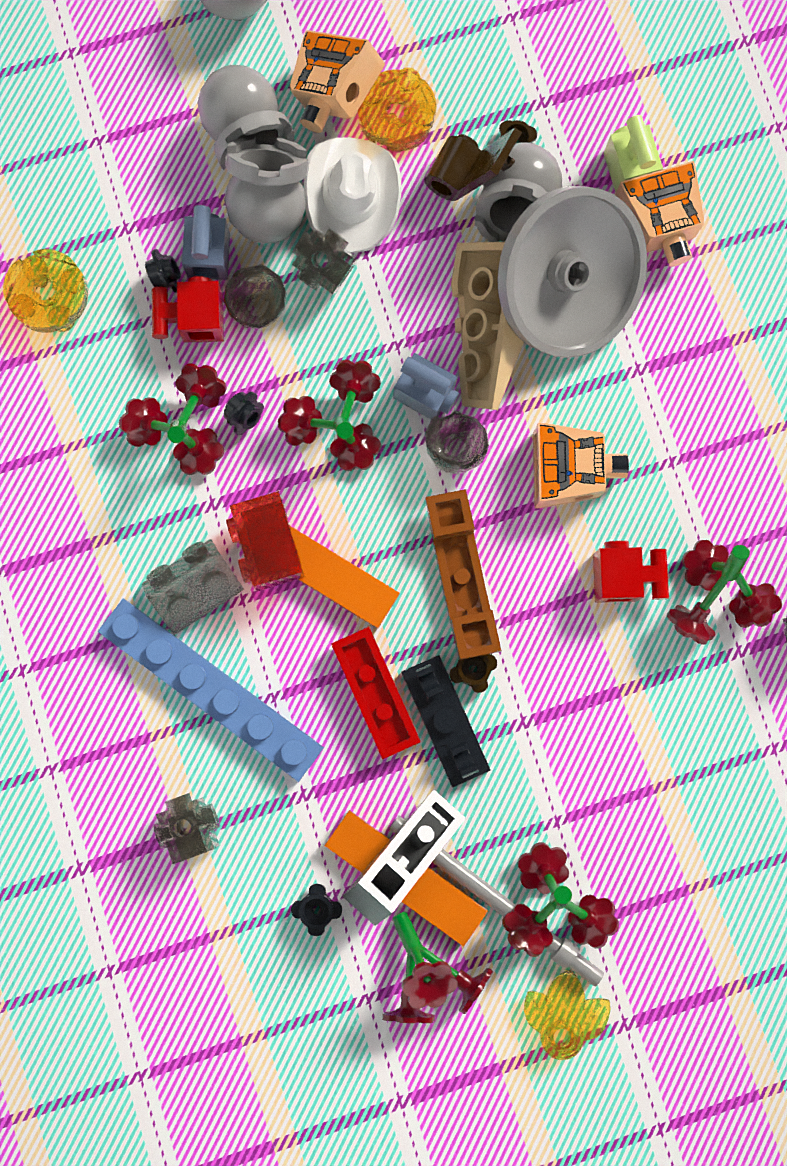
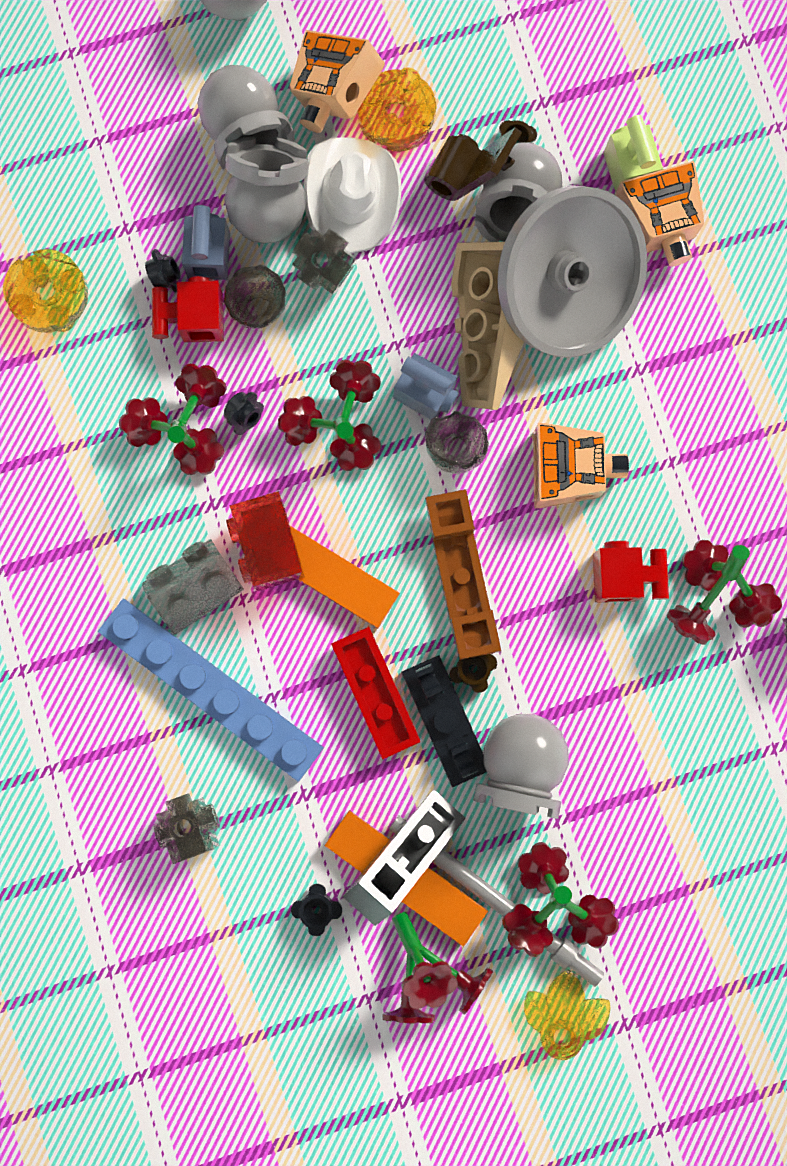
none -> light grey tile [473,714,569,819]

